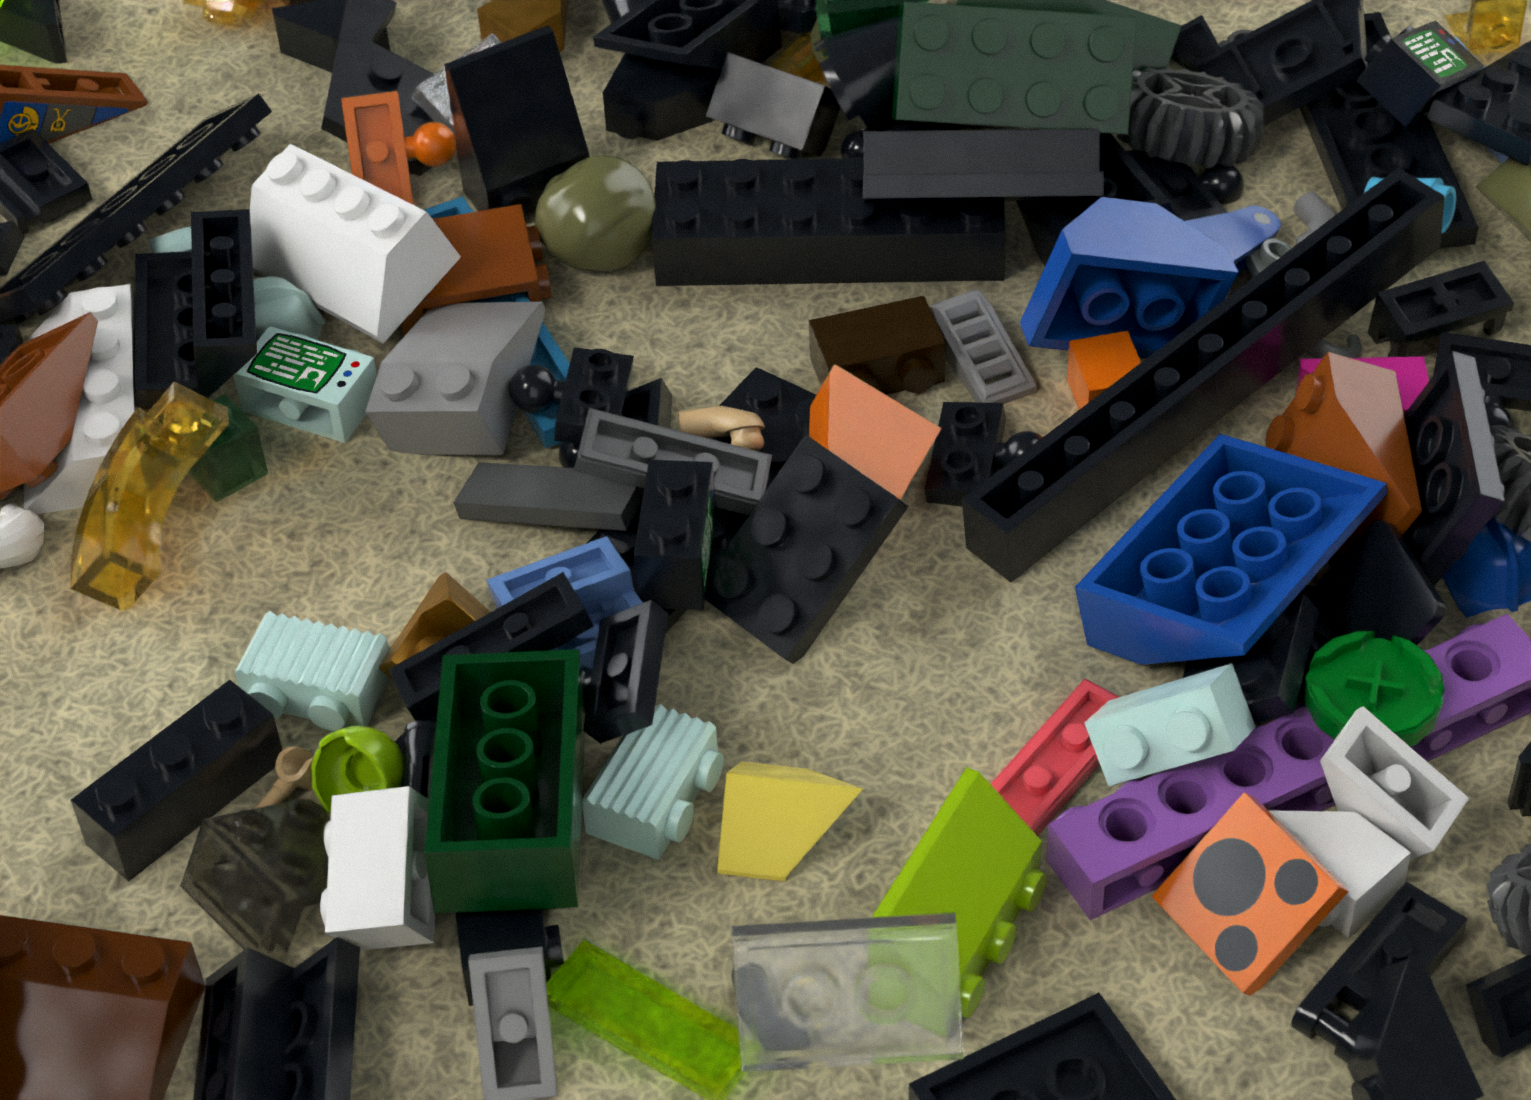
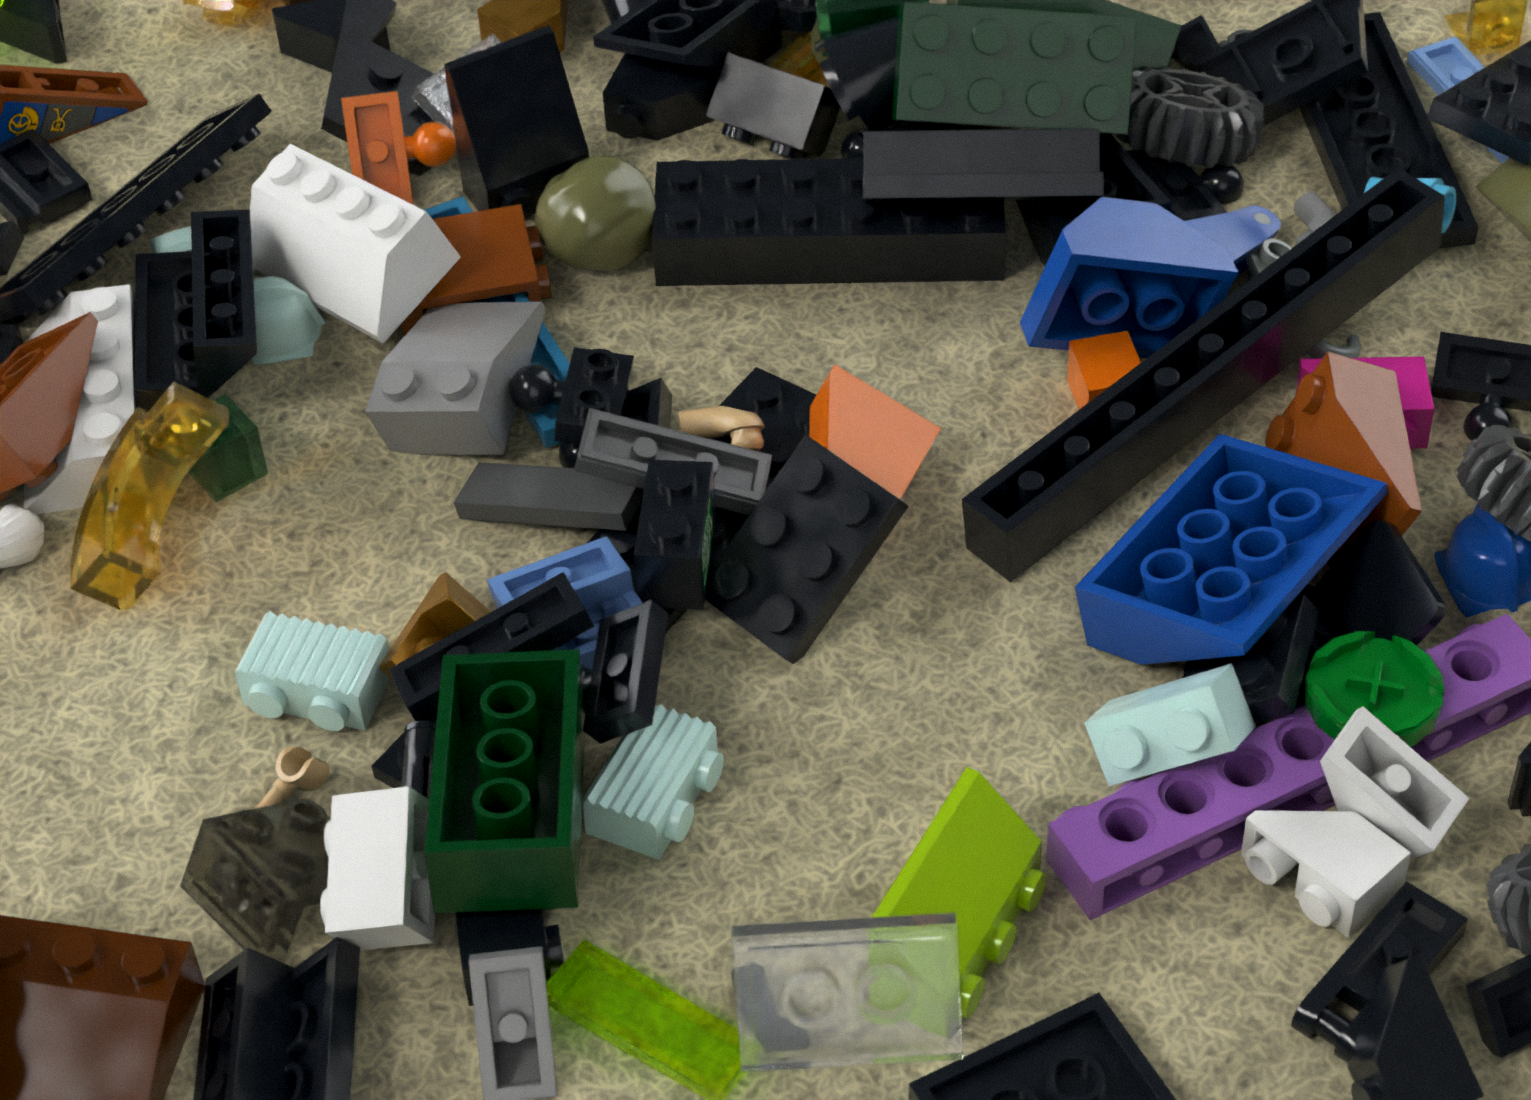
black brick [71,680,282,882] -> none
light aqua brick [233,326,377,443] -> none
lime hair [311,725,404,814] -> none
light yellow slope [717,761,863,882] -> none
dark brown brick [809,295,945,395] -> none
black plate [925,402,1043,506] -> none
light grey slope [930,289,1037,404] -> none
coral tile [991,678,1119,836] -> none
orange tile [1151,792,1349,996] -> none
black brick [1356,20,1484,127] -> none
black hinge [1368,260,1514,357] -> none
black plate [1402,351,1505,587] -> none

